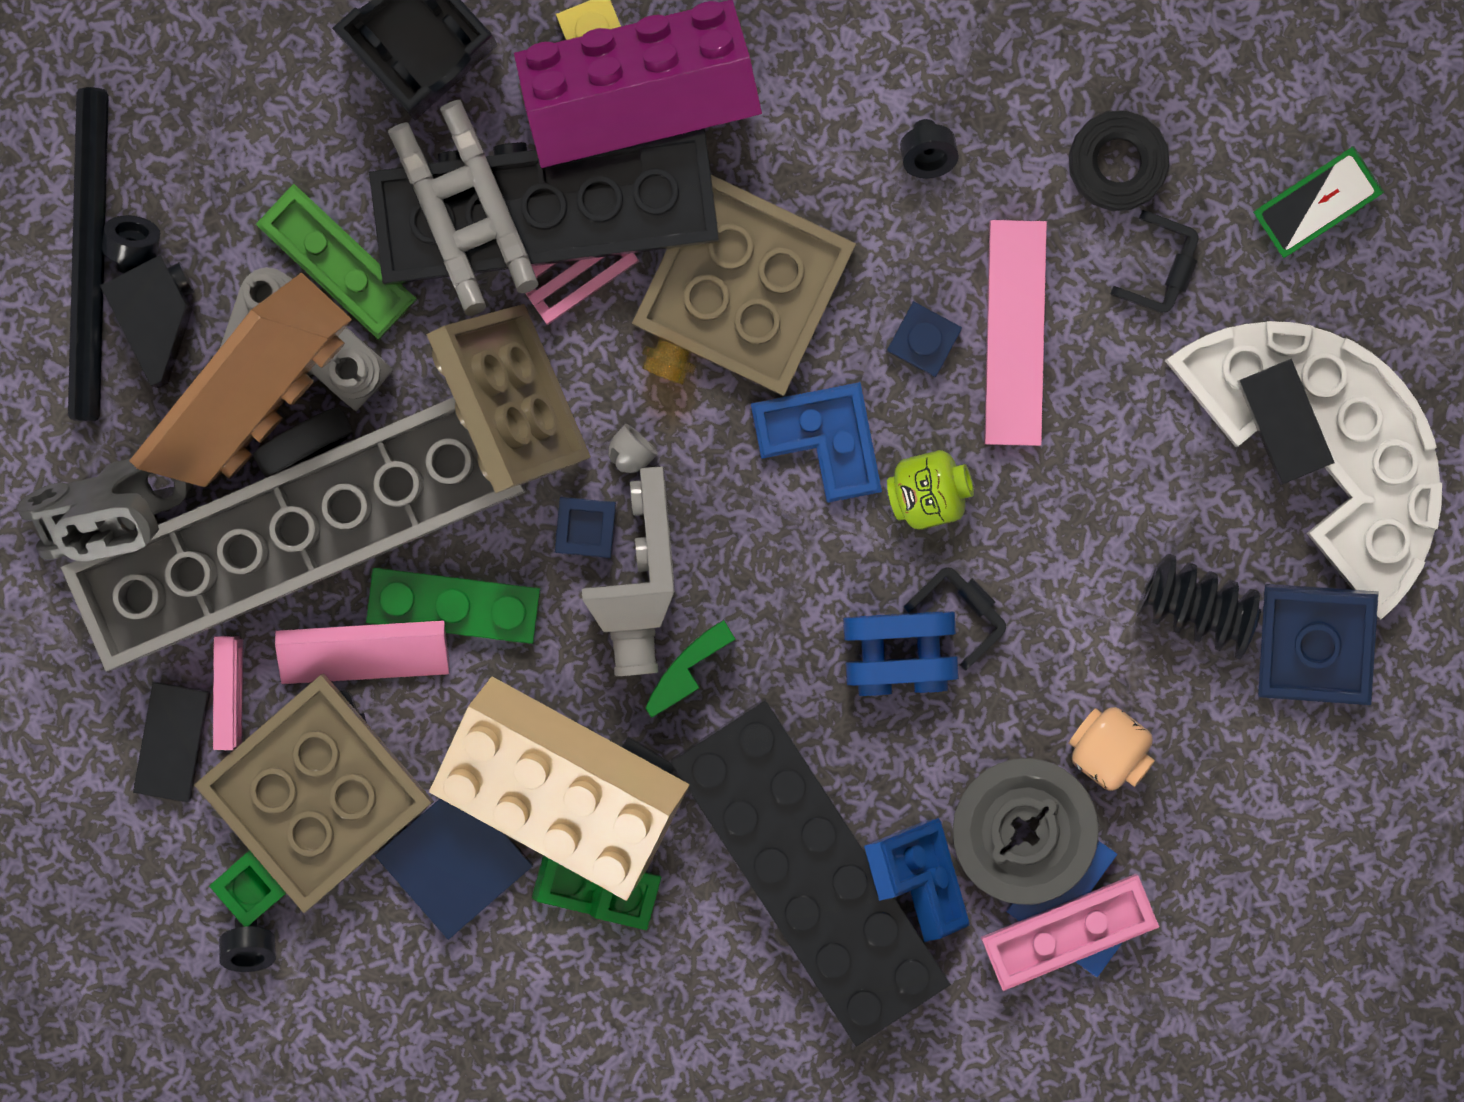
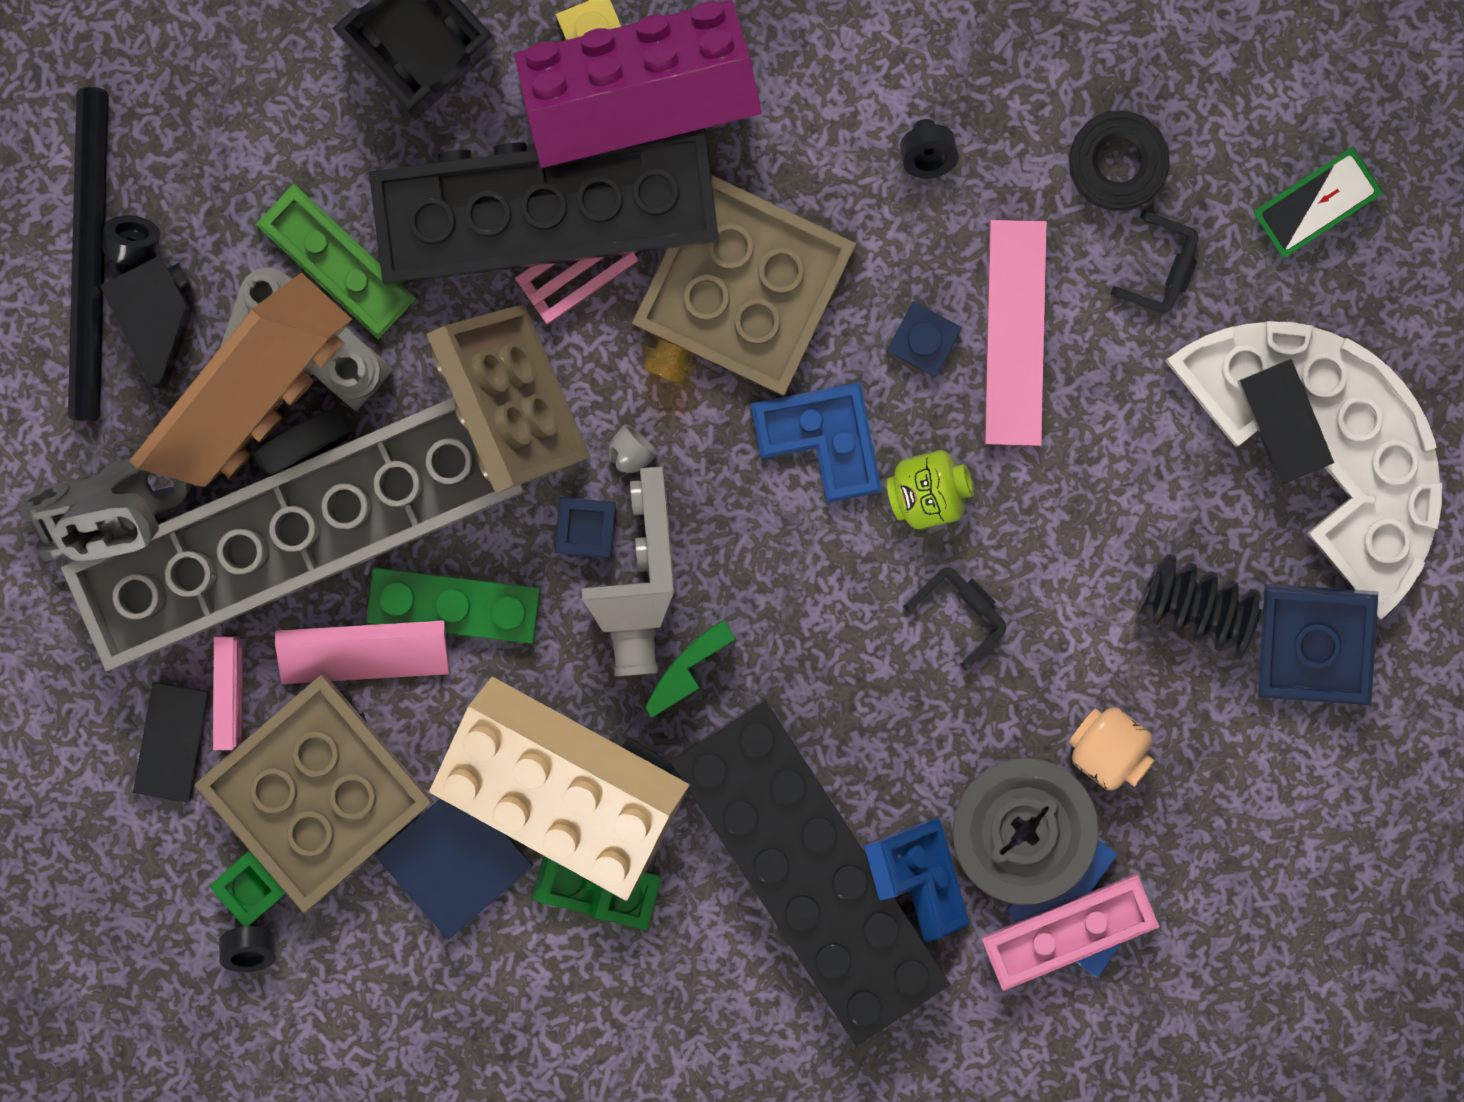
light grey piece [388,100,538,316] -> none
blue brick [843,611,959,696] -> none

